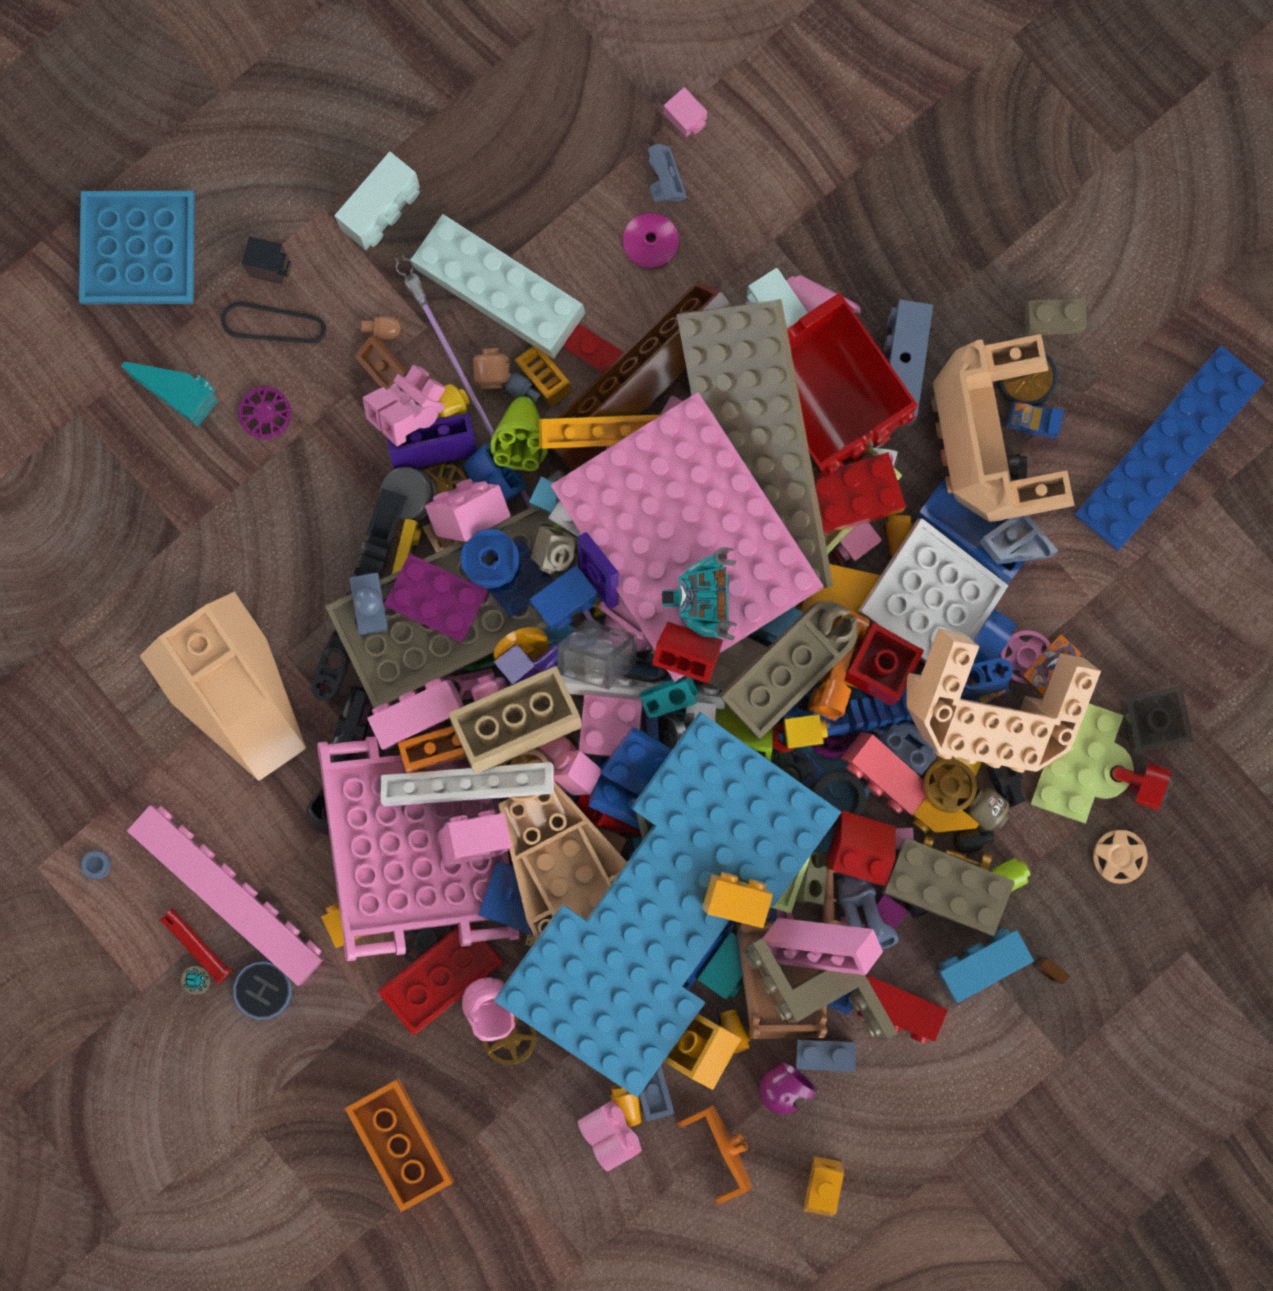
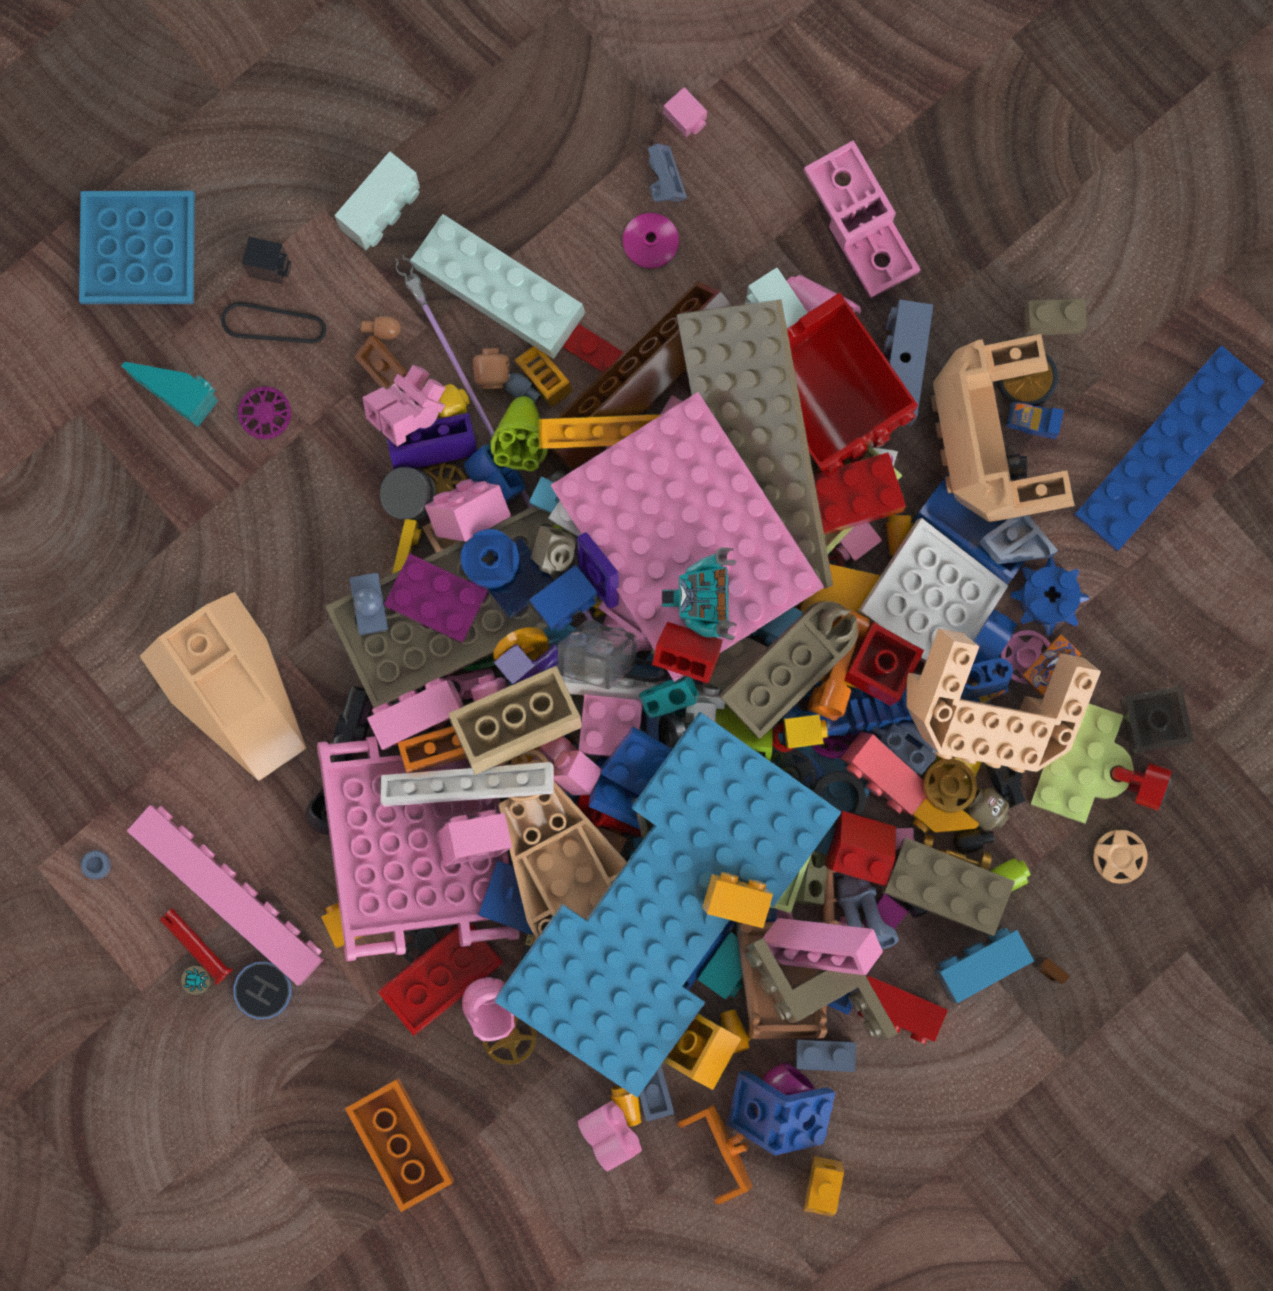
black piece [311,488,407,701] -> none
none -> blue bracket [727,1070,835,1156]
none -> bright pink bracket [803,140,920,299]
none -> blue brick [1010,558,1089,636]

